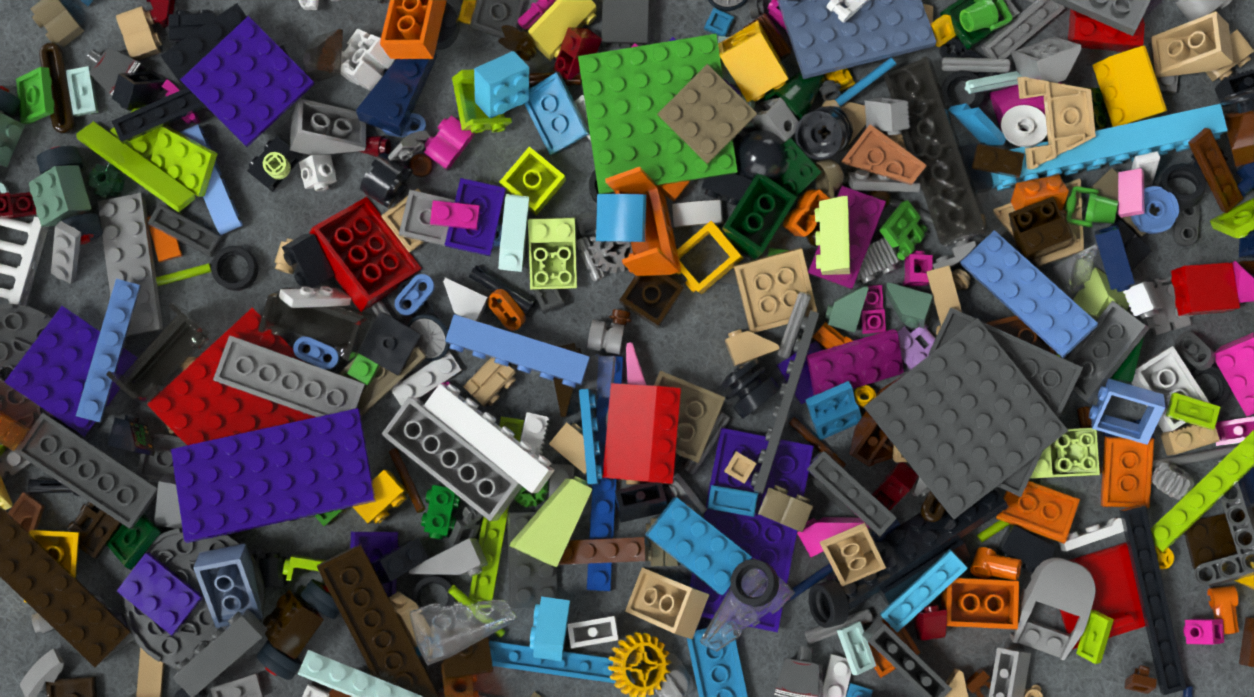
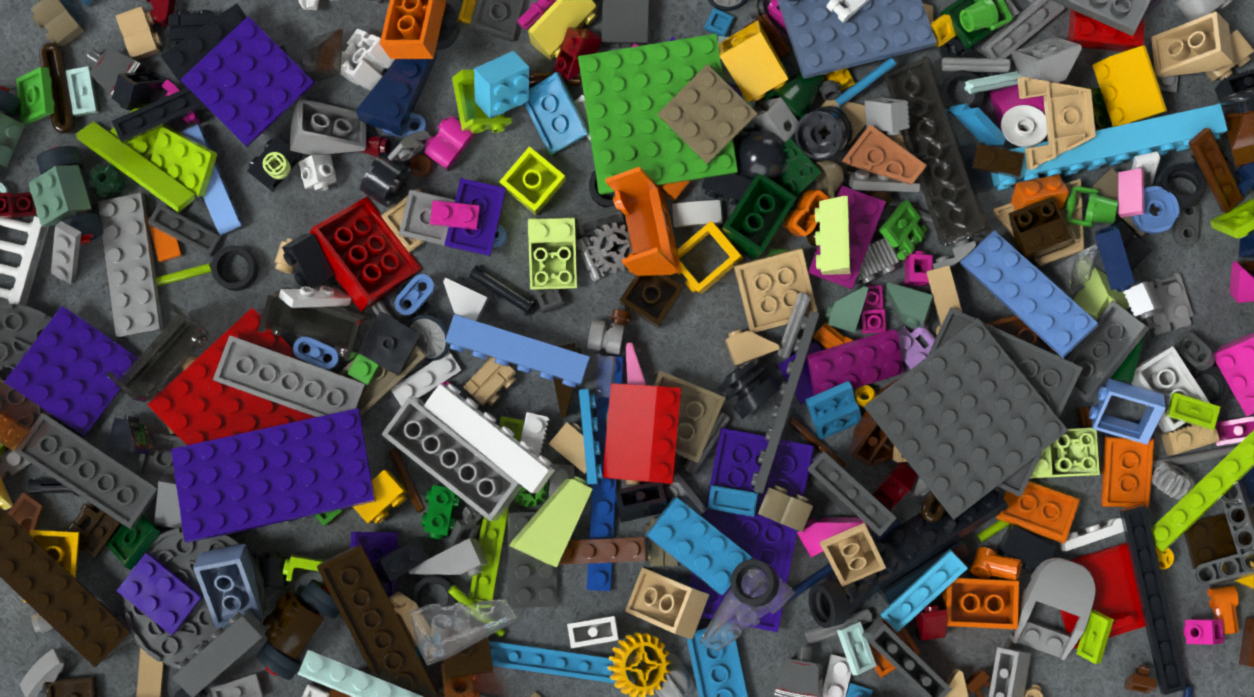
medium blue brick [76,278,141,422] -> none
orange beam [487,289,526,331] -> none
dark brown plate [498,25,537,61] -> none
light aqua slope [499,194,529,272] -> none
medium azure brick [529,596,570,662] -> none
dark azure slope [596,194,646,242] -> none
tan plate [724,451,757,484] -> none
tan plate [951,269,971,290] -> none
red brick [1171,263,1240,316] -> none

